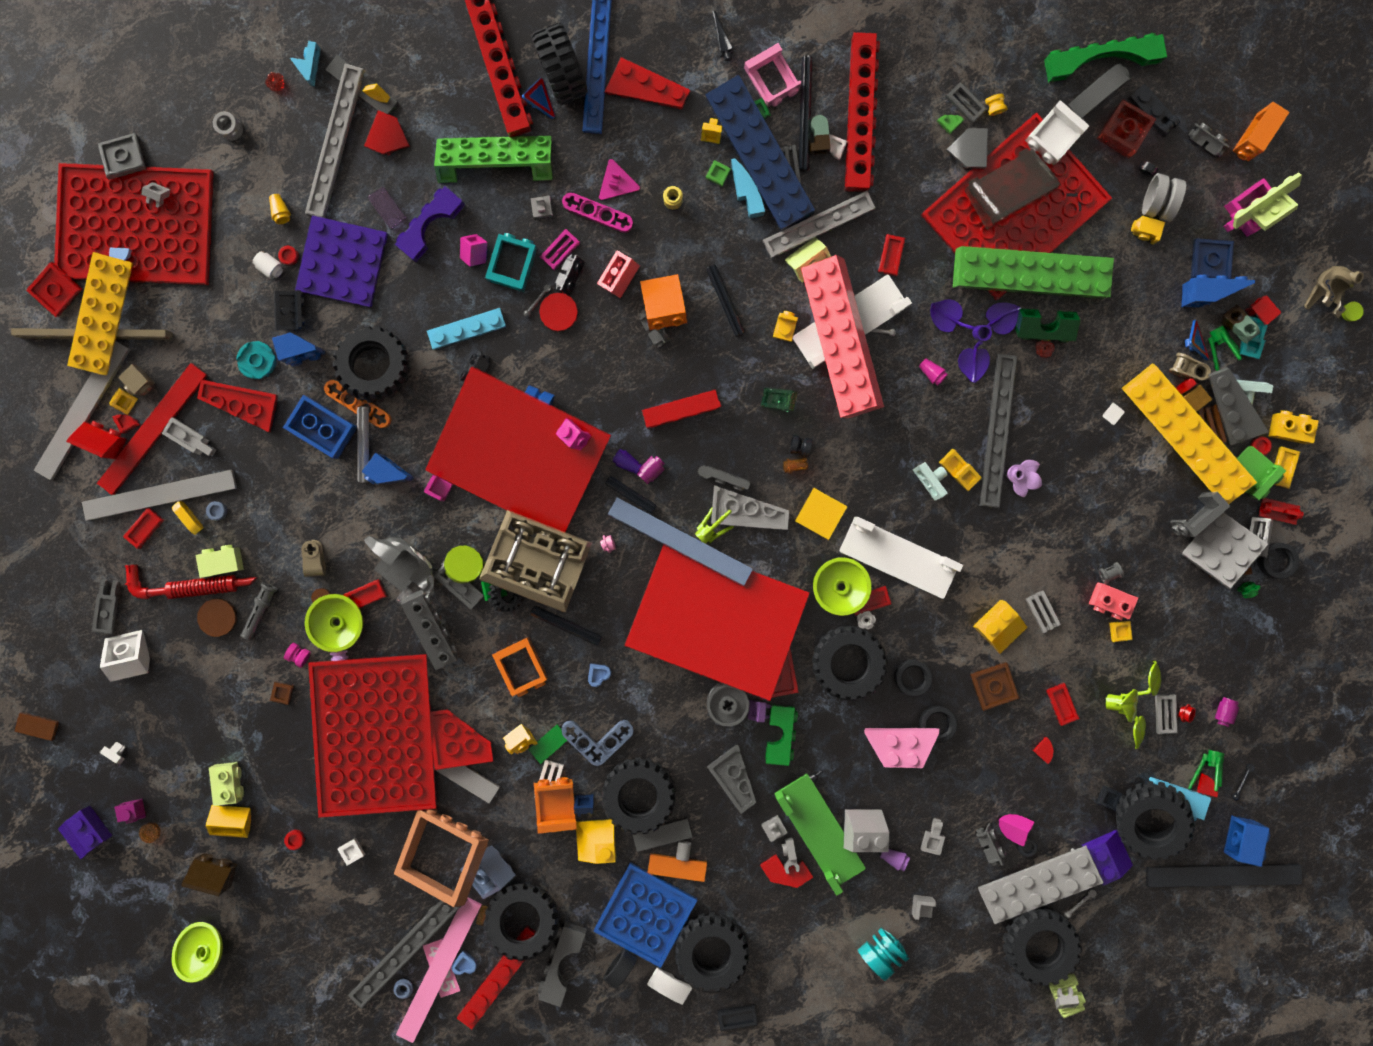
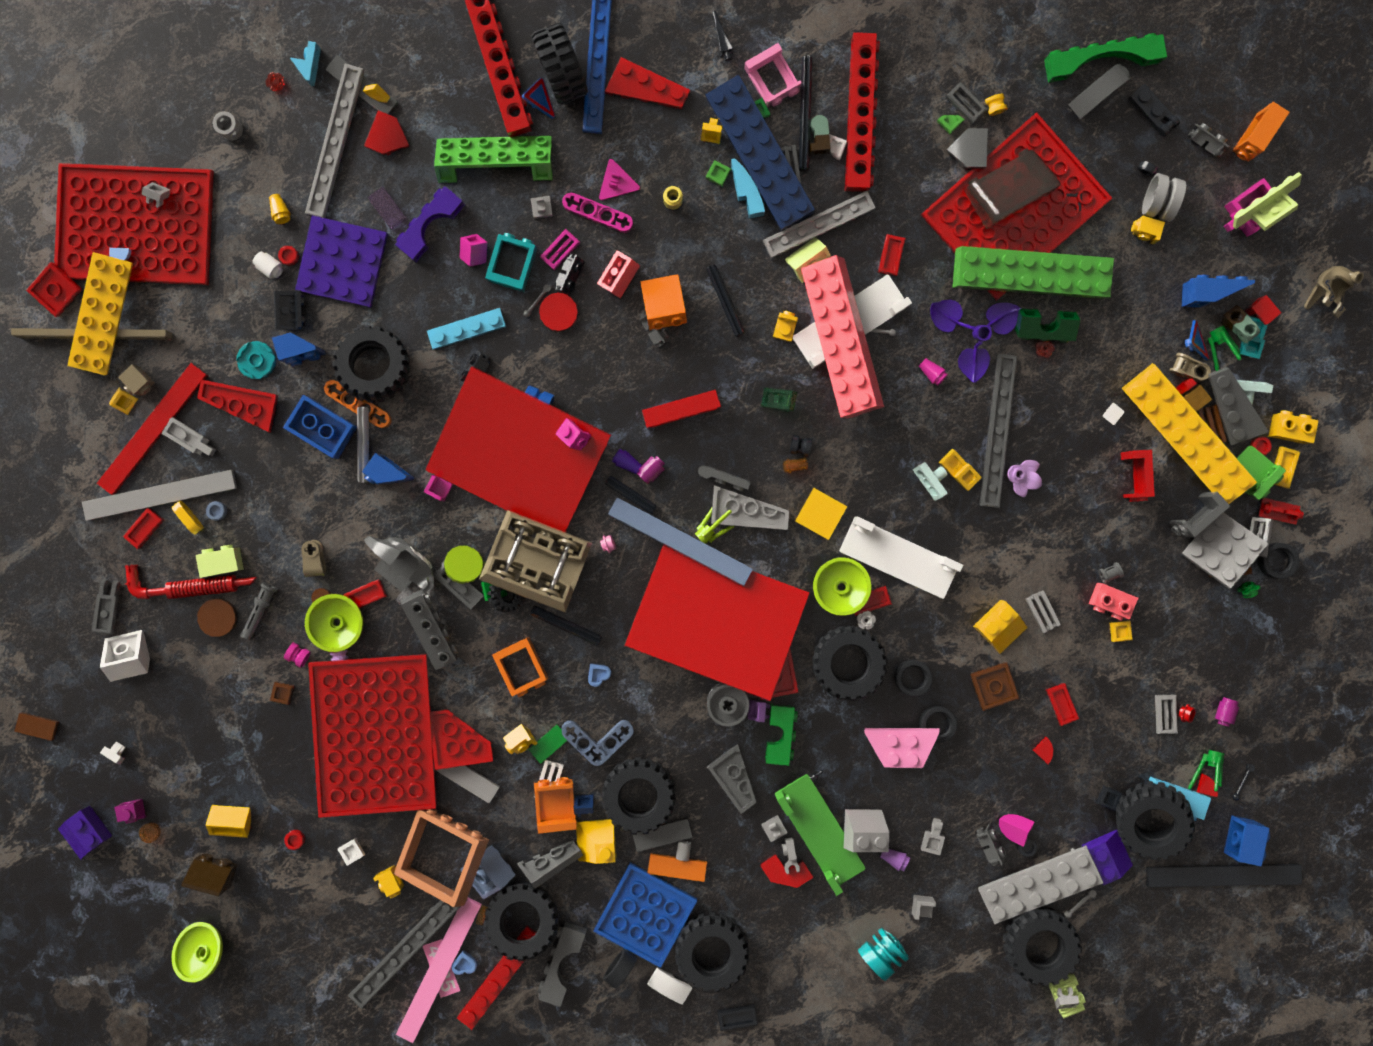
light grey tile [34,340,131,480] -> none
red slope [66,421,127,459] -> none
dark grey tile [98,133,146,180] -> none
red tile [112,415,140,434] -> none
yellowish green brick [209,762,244,806] -> none
sand blue plate [393,979,413,999] -> none
white panel [1025,100,1089,166] -> none
clear red brick [1096,99,1156,158] -> none
lime plant [1106,661,1161,749] -> none
dark blue tile [1191,238,1234,279] -> none
lime tile [1341,302,1363,322] -> none
none -> yellow brick [373,865,404,899]
none -> dark grey wing [517,840,583,889]
none -> red panel [1121,450,1155,502]

